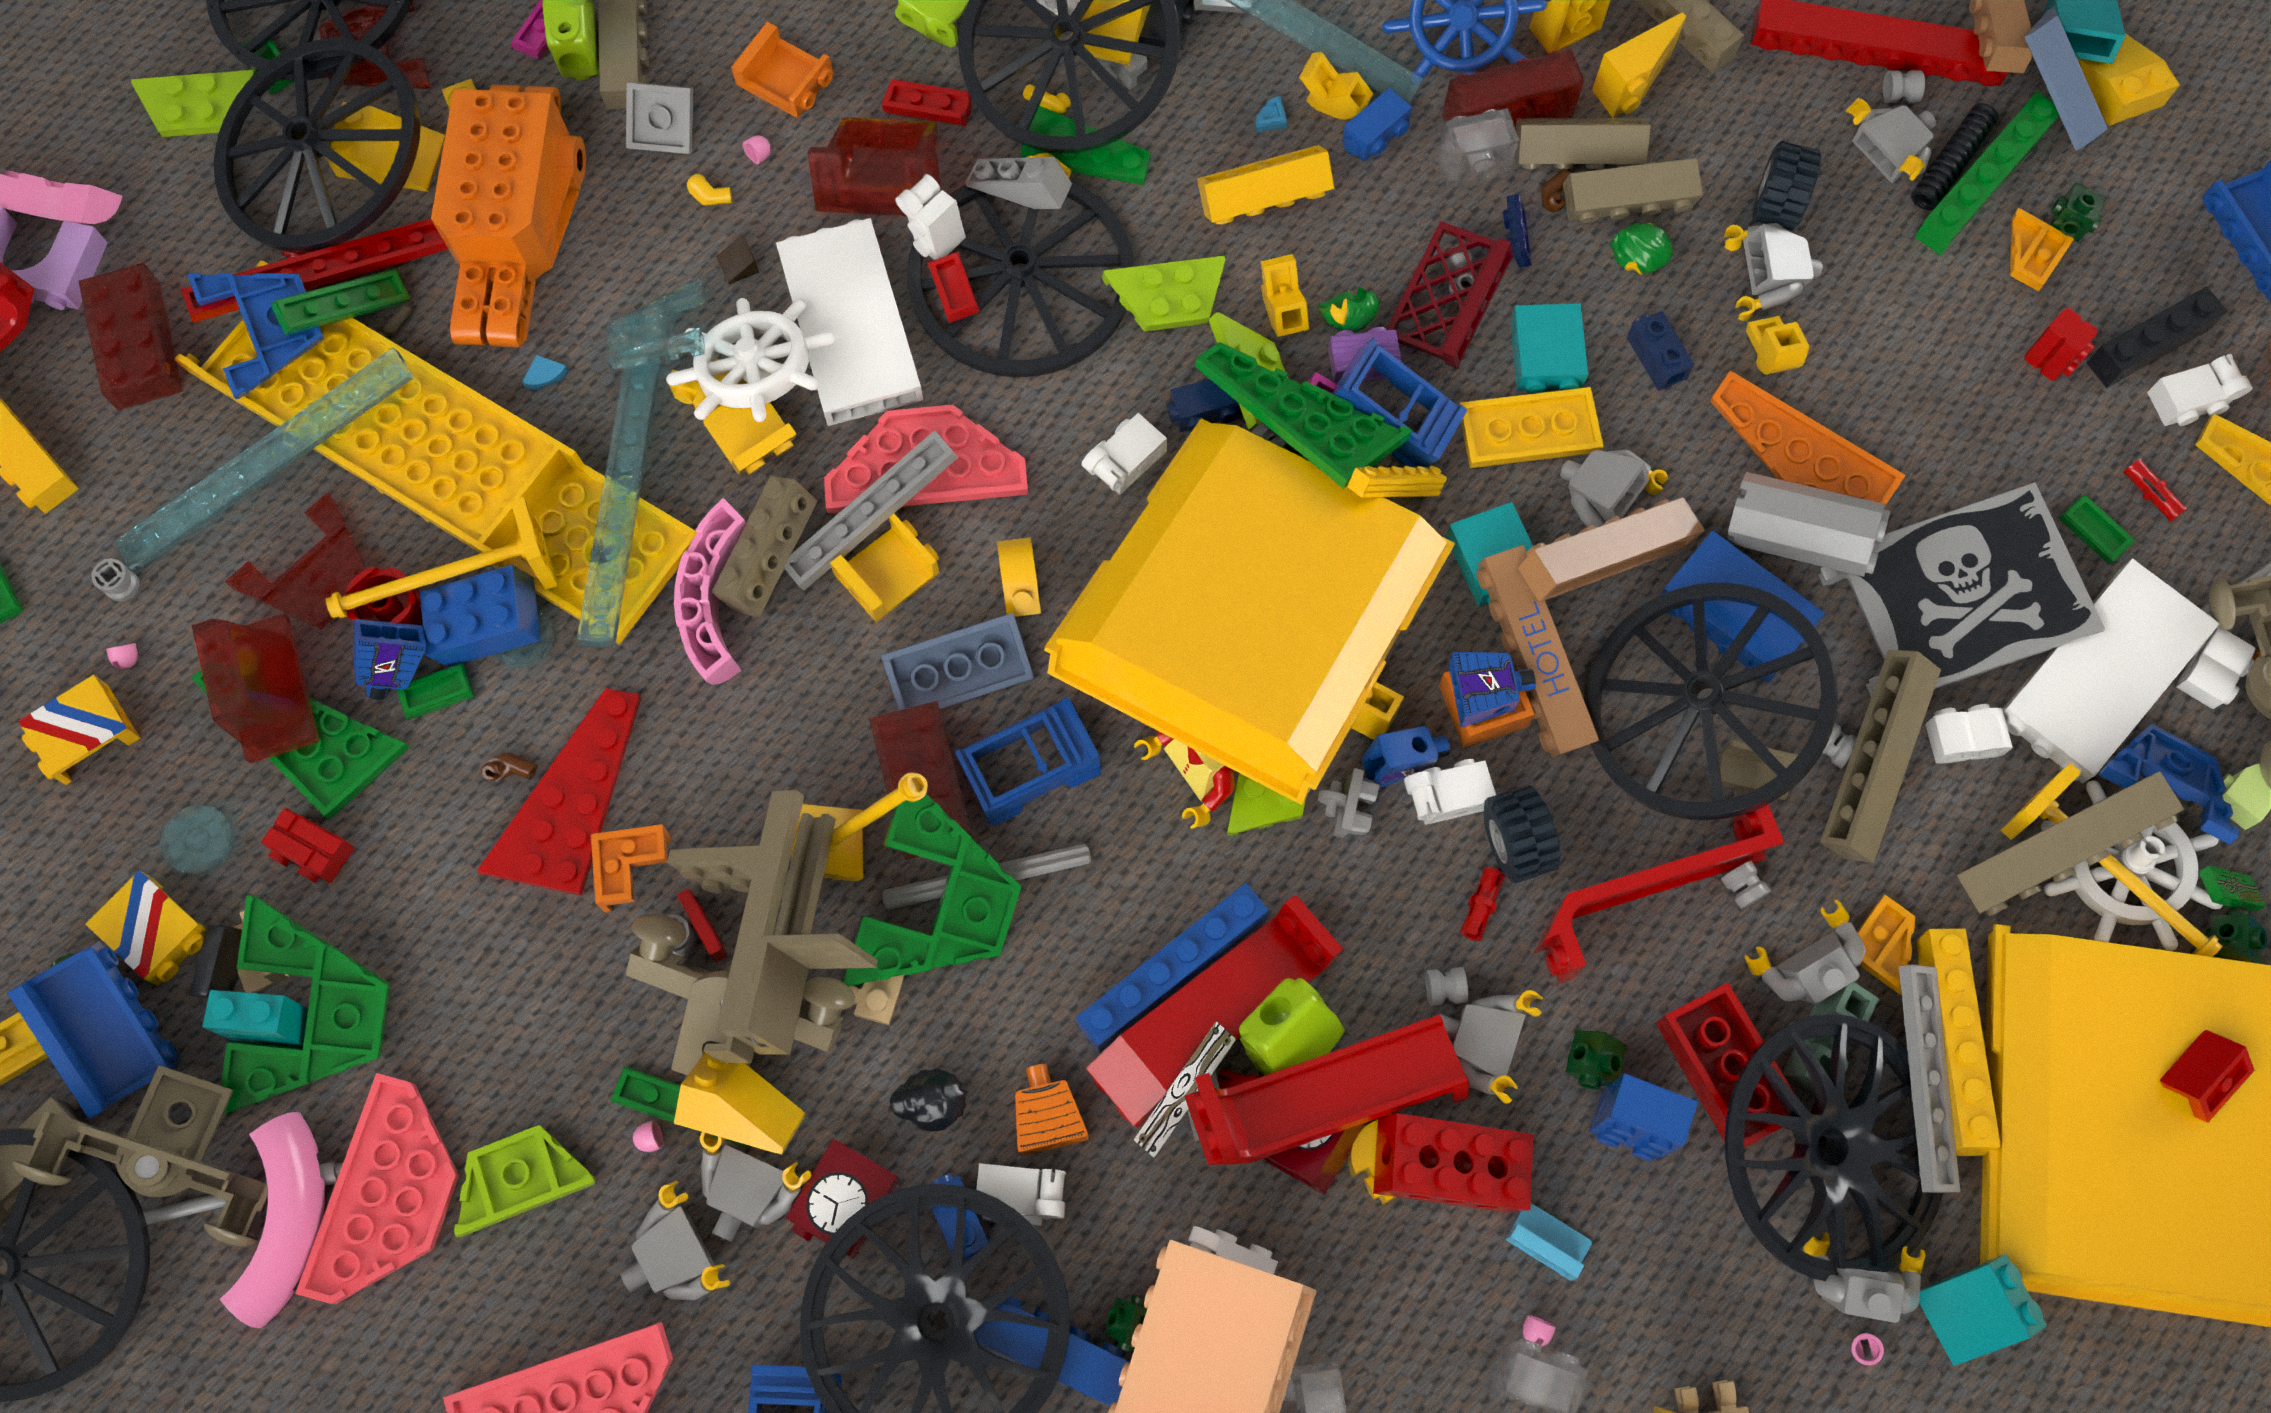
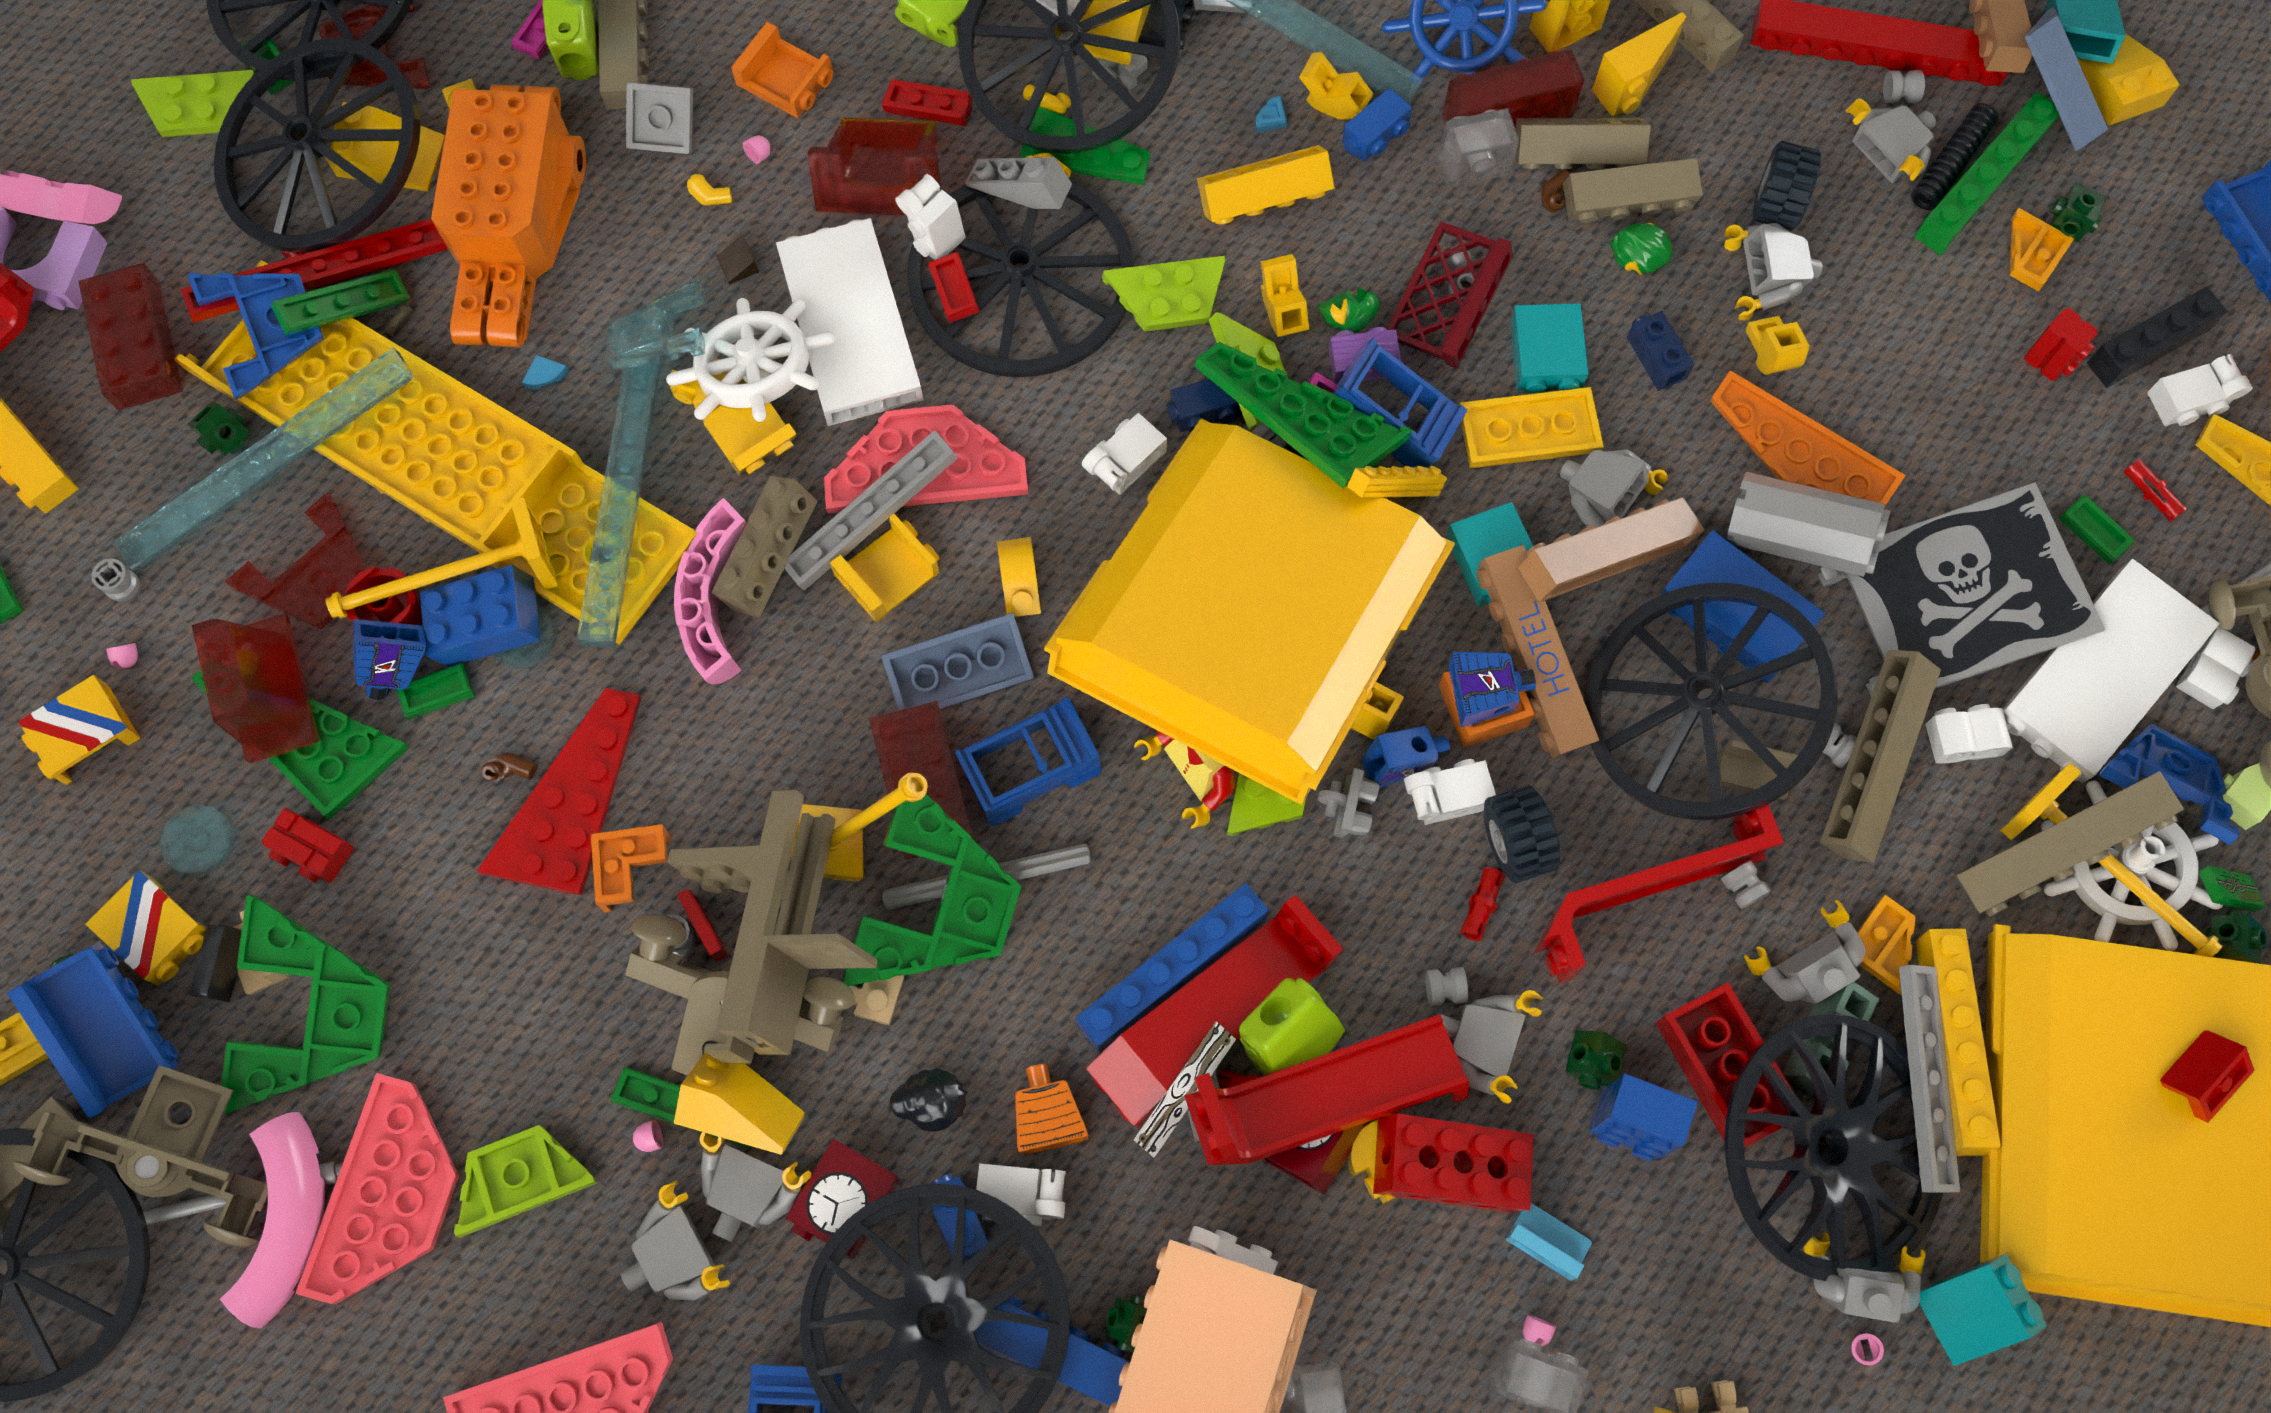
teal brick [202,990,308,1047] -> none
clear blue plate [1503,194,1532,267] -> none
none -> dark green brick [187,401,249,456]

